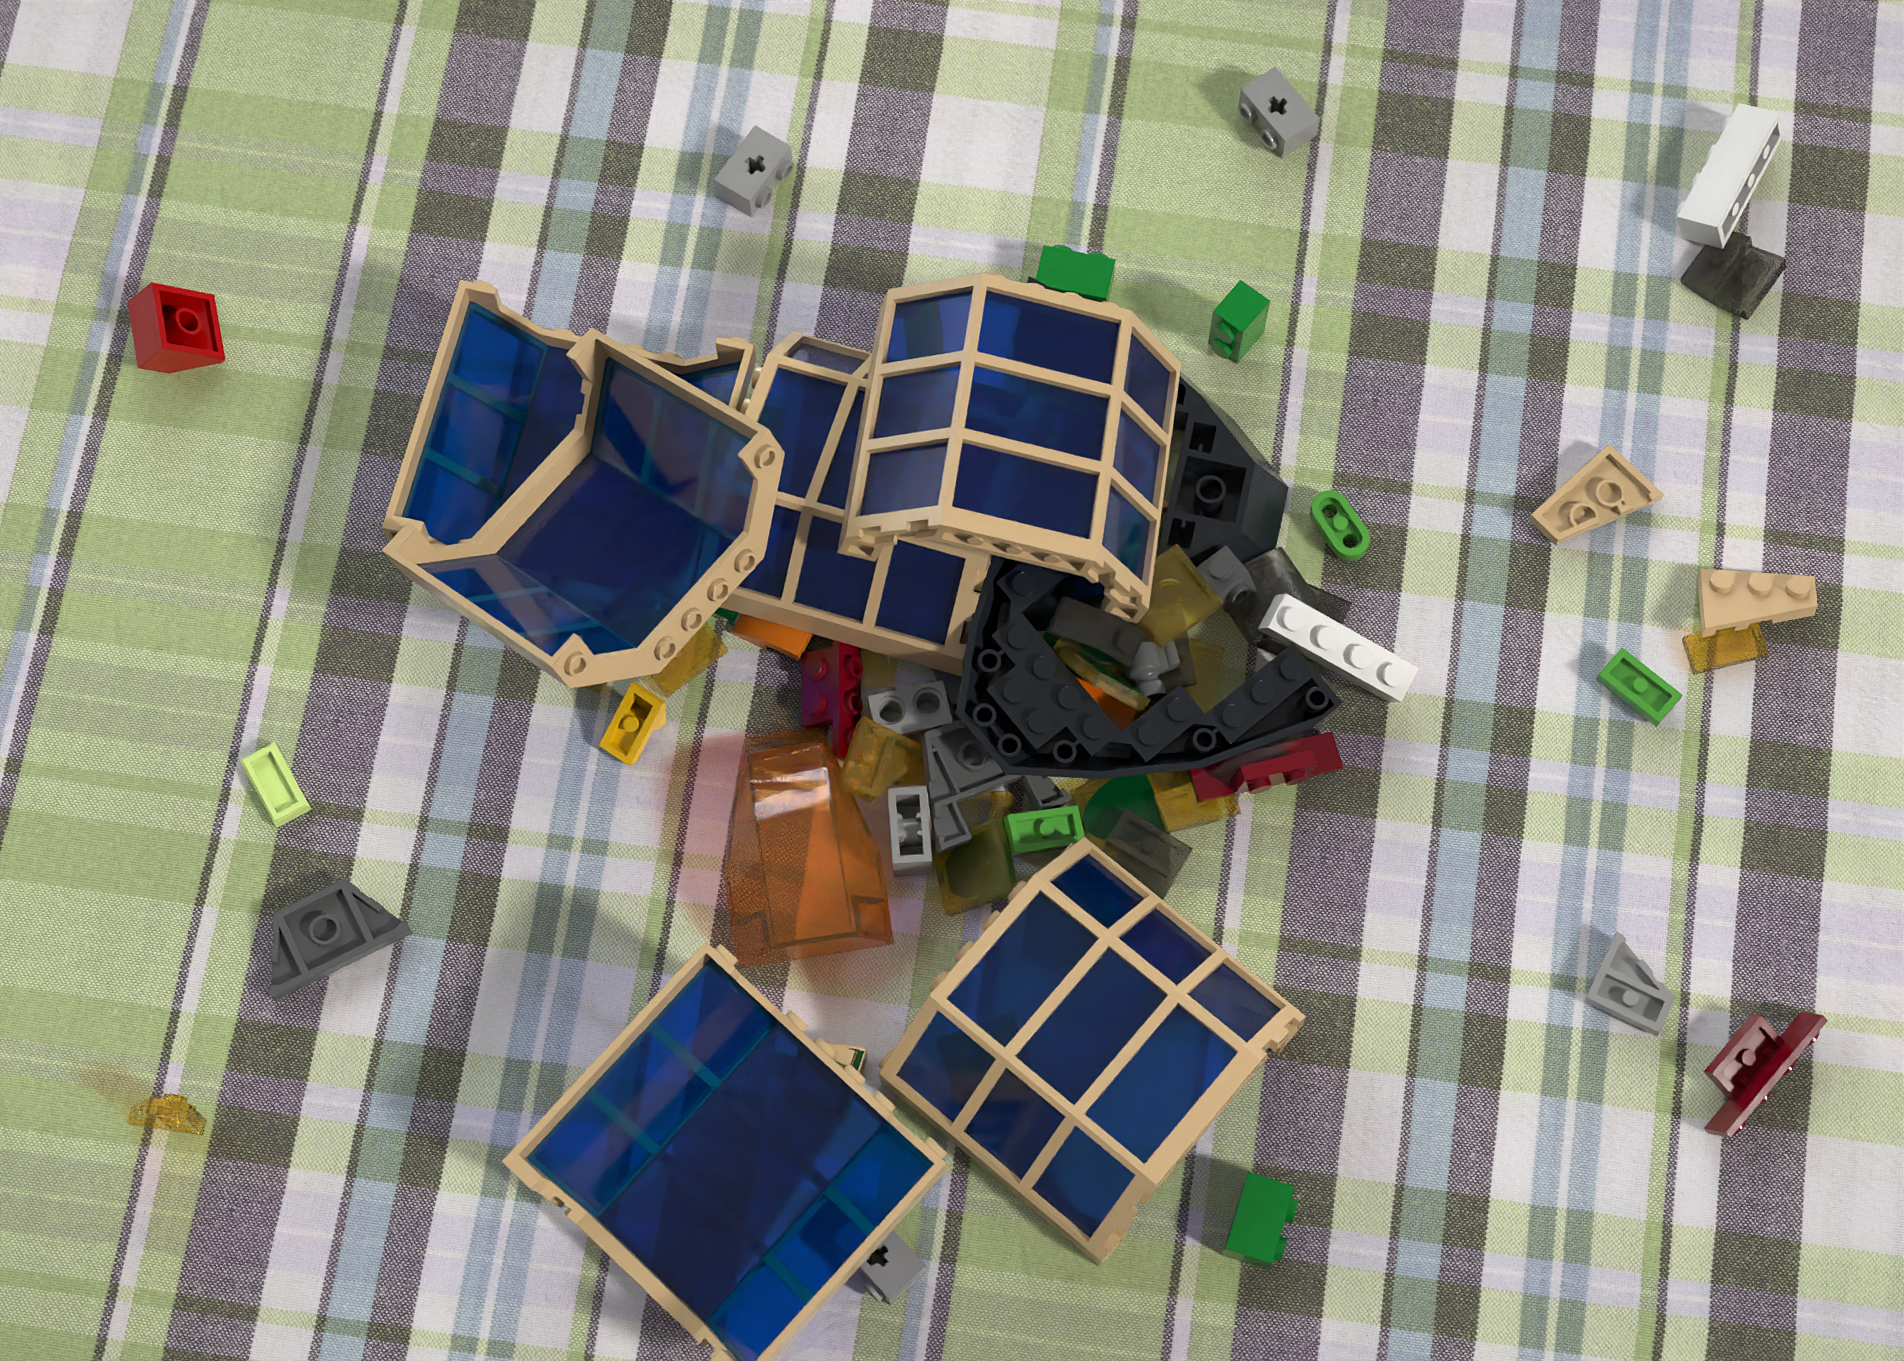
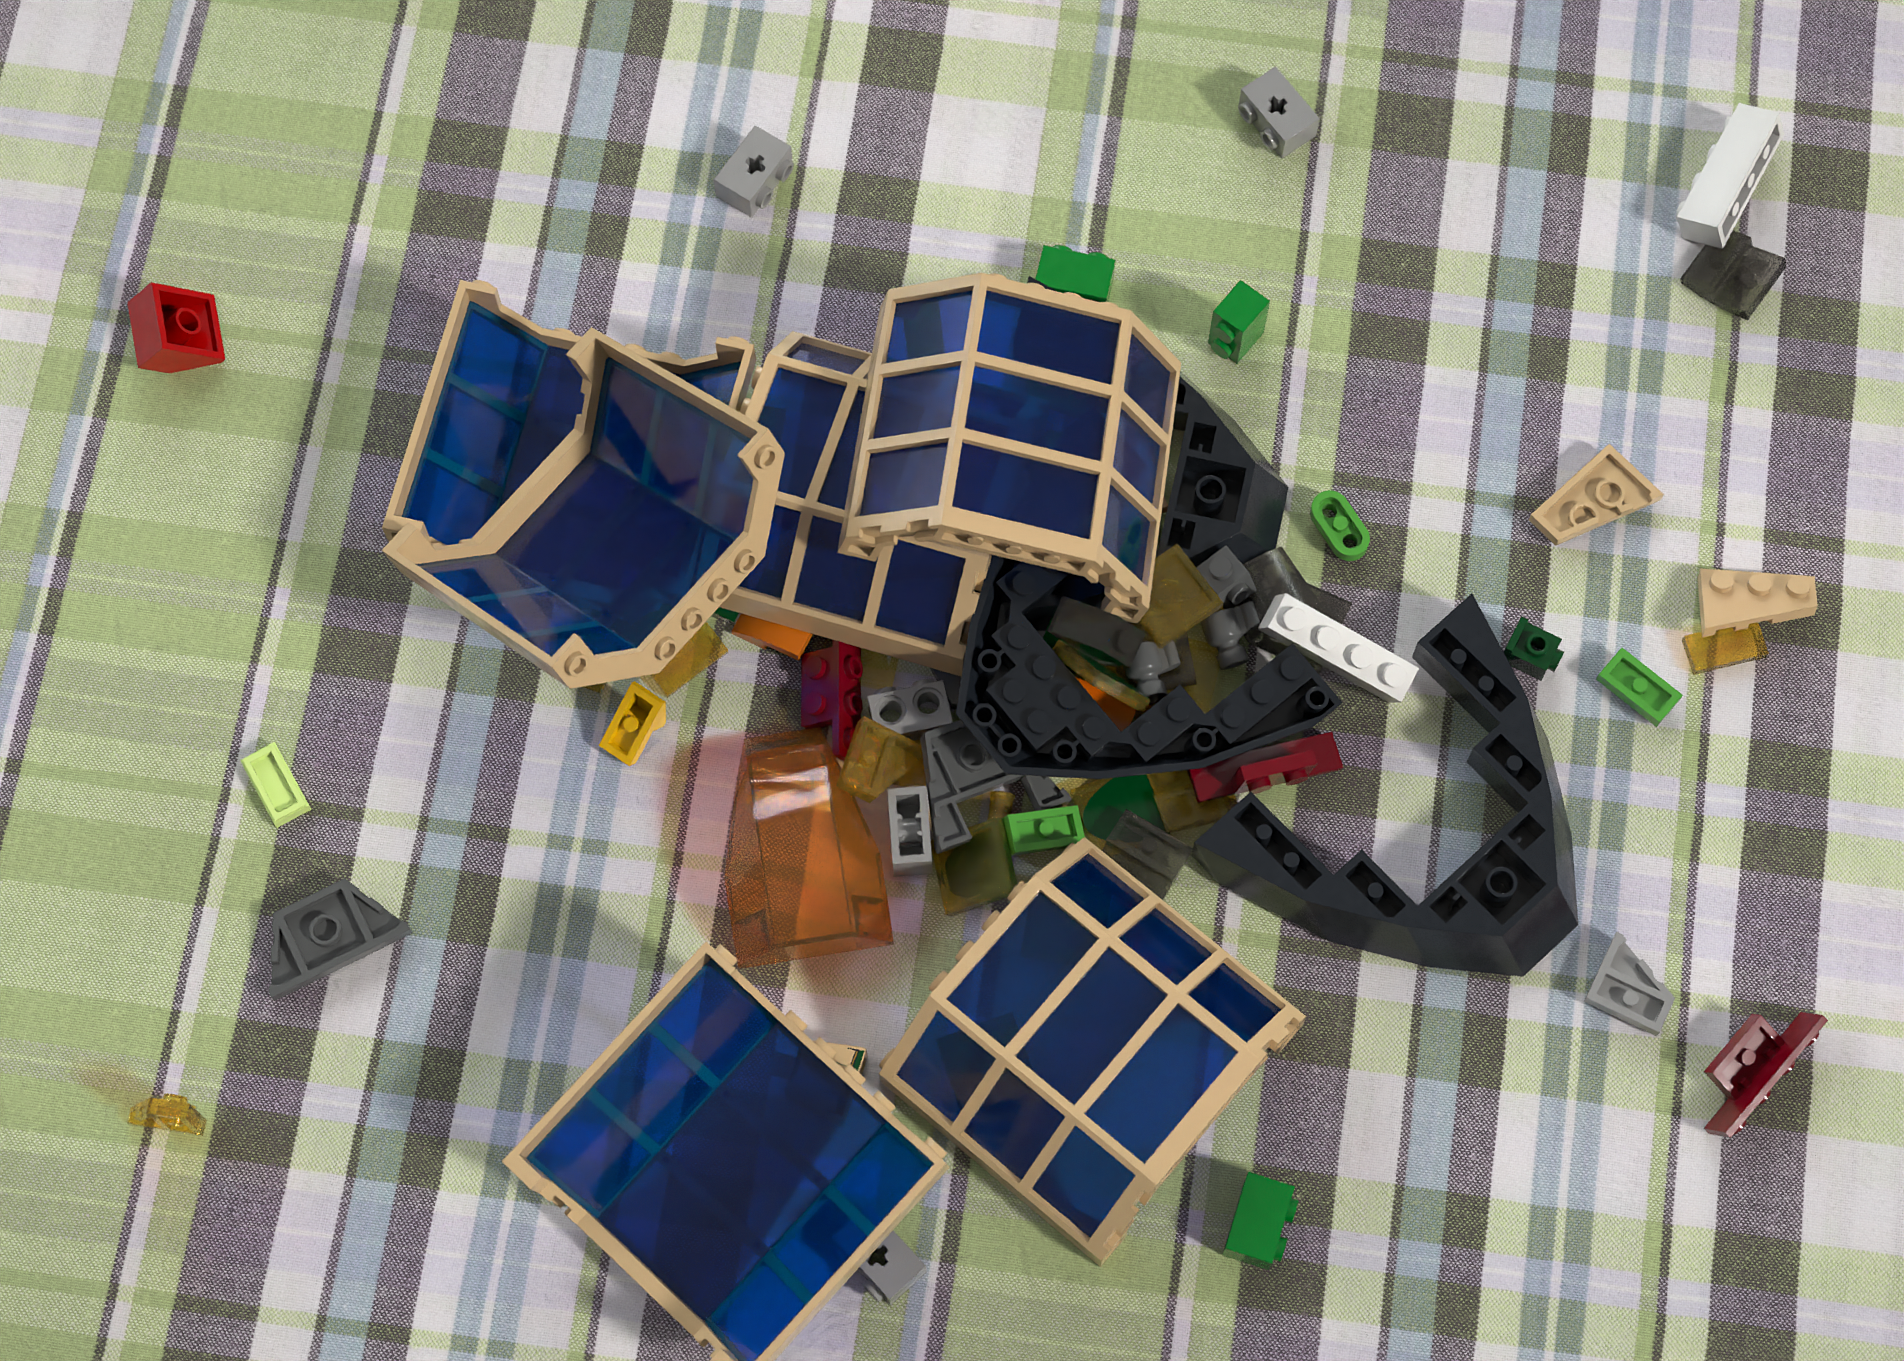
none -> black piece [1191,593,1579,977]
none -> dark grey piece [1200,601,1261,670]
none -> dark green brick [1504,616,1564,681]

